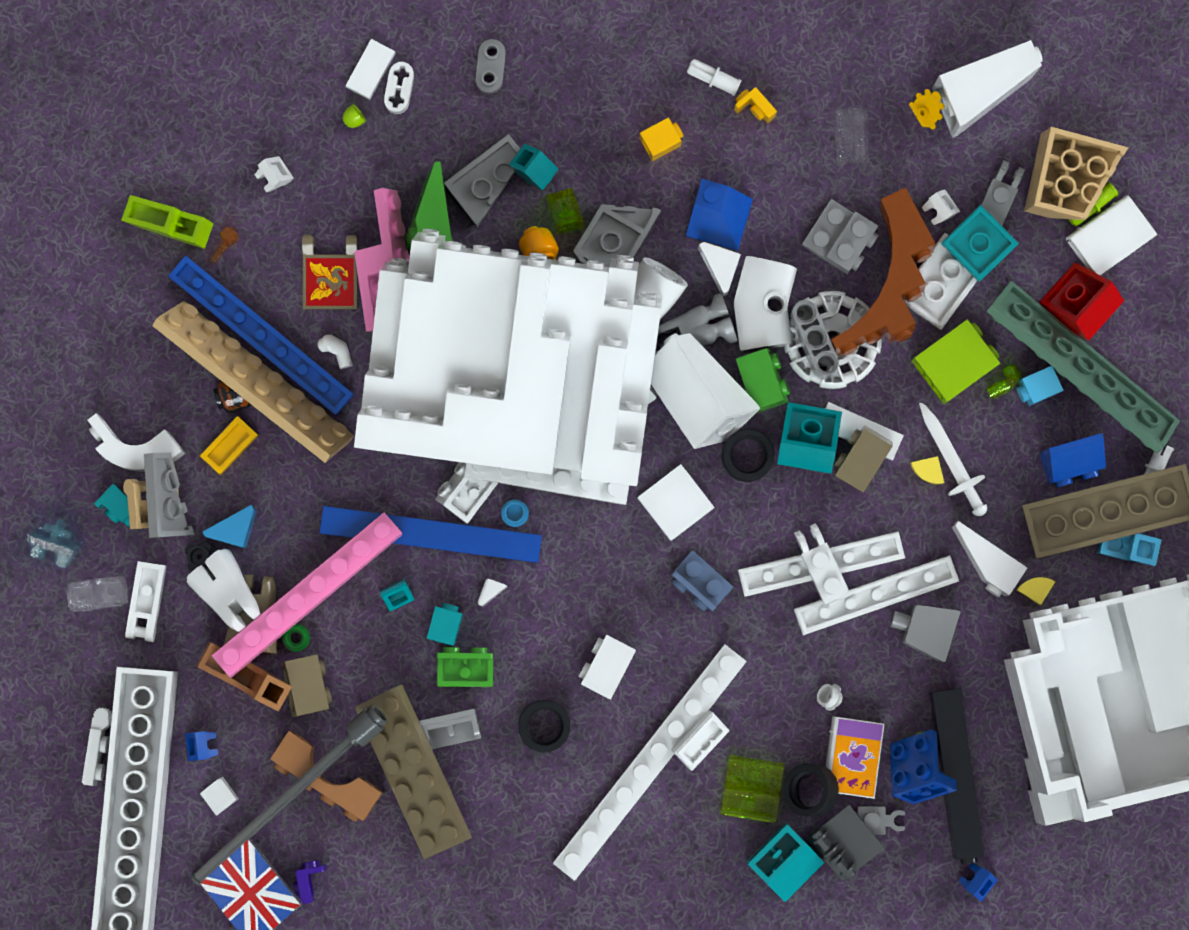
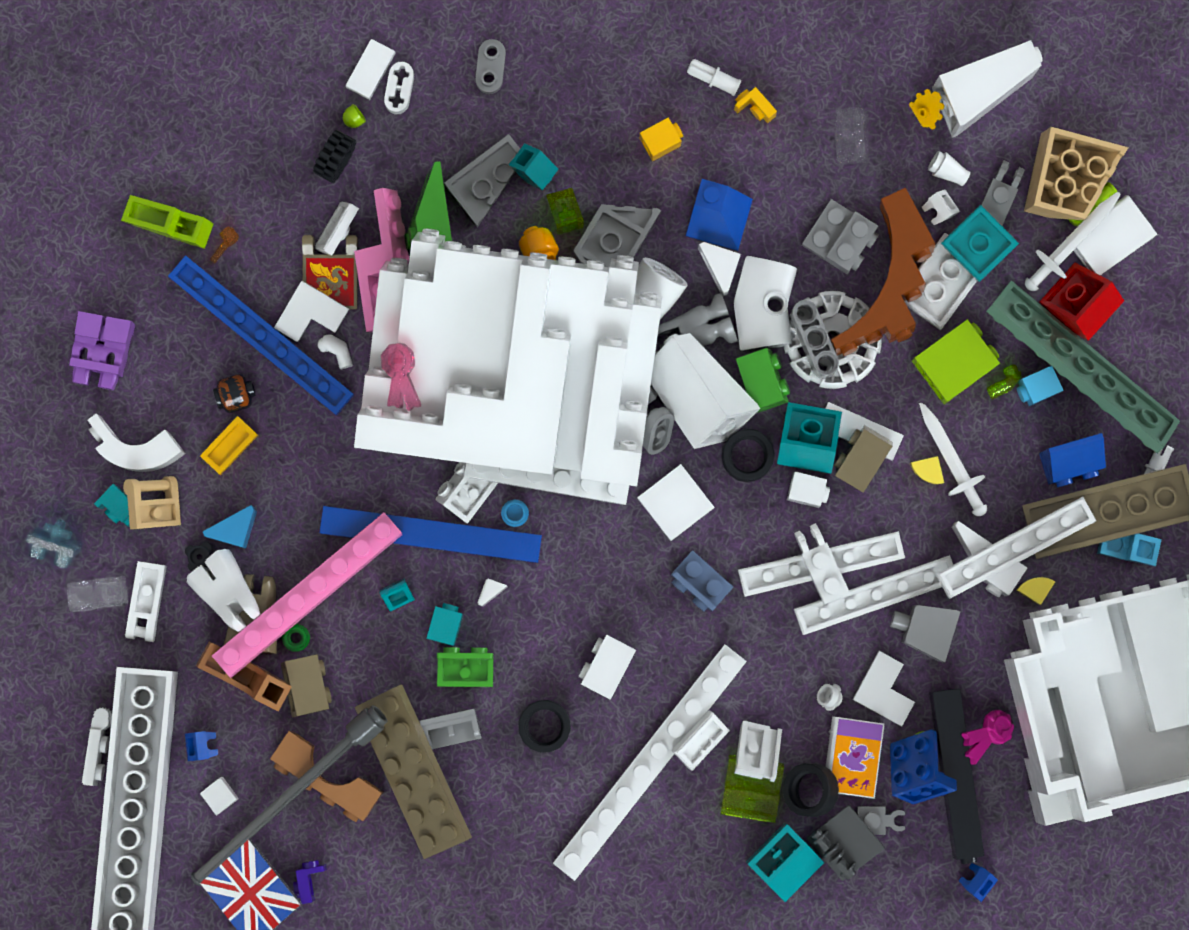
light grey wing [144,453,194,538] -> none
tan plate [152,301,354,463] -> none
white tile [254,156,294,192] -> none
none -> medium lavender hips [69,311,135,391]
none -> white tile [274,281,349,342]
none -> black tyre [313,130,357,183]
none -> white plate [315,202,359,256]
none -> clear pink piece [381,343,421,411]
none -> light grey plate [642,407,674,455]
none -> white plate [734,721,782,782]
none -> white brick [787,472,830,508]
none -> white tile [852,651,915,726]
none -> white cone [928,151,970,186]
none -> white tile [936,497,1096,599]
none -> dark pink piece [961,710,1014,765]
none -> white sword [1025,192,1120,291]

